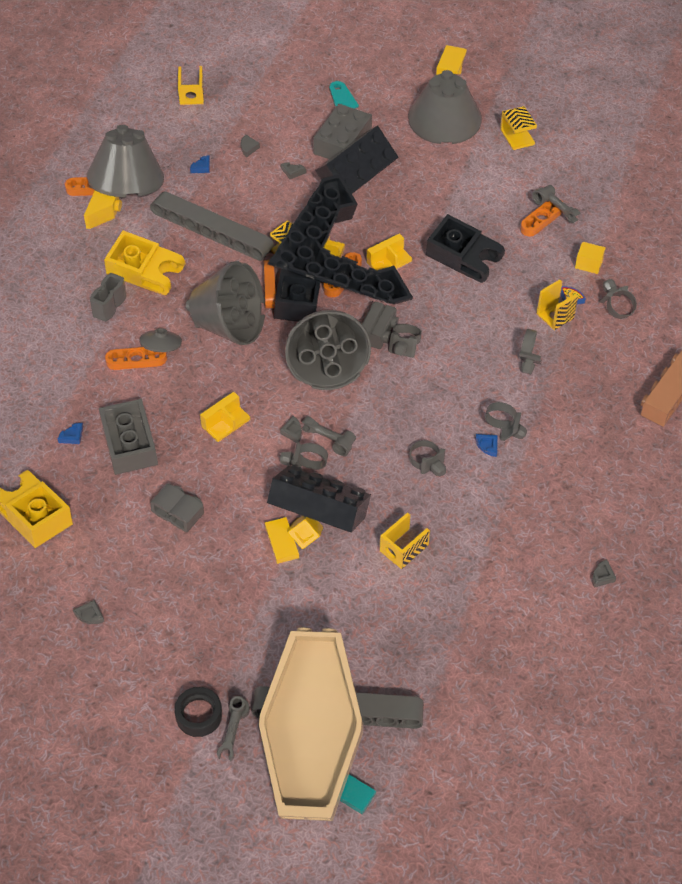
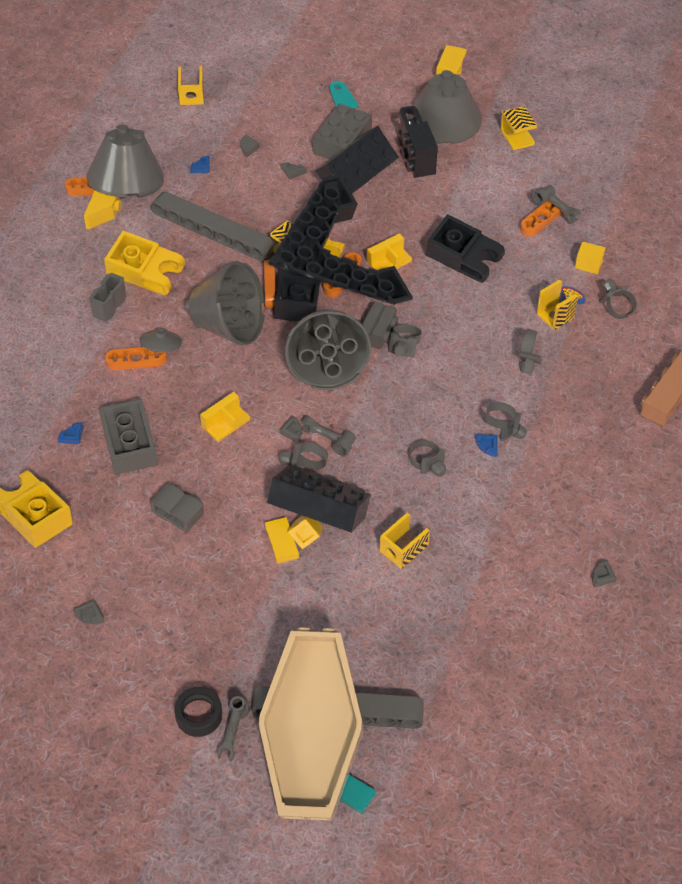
none -> black brick [399,106,438,178]

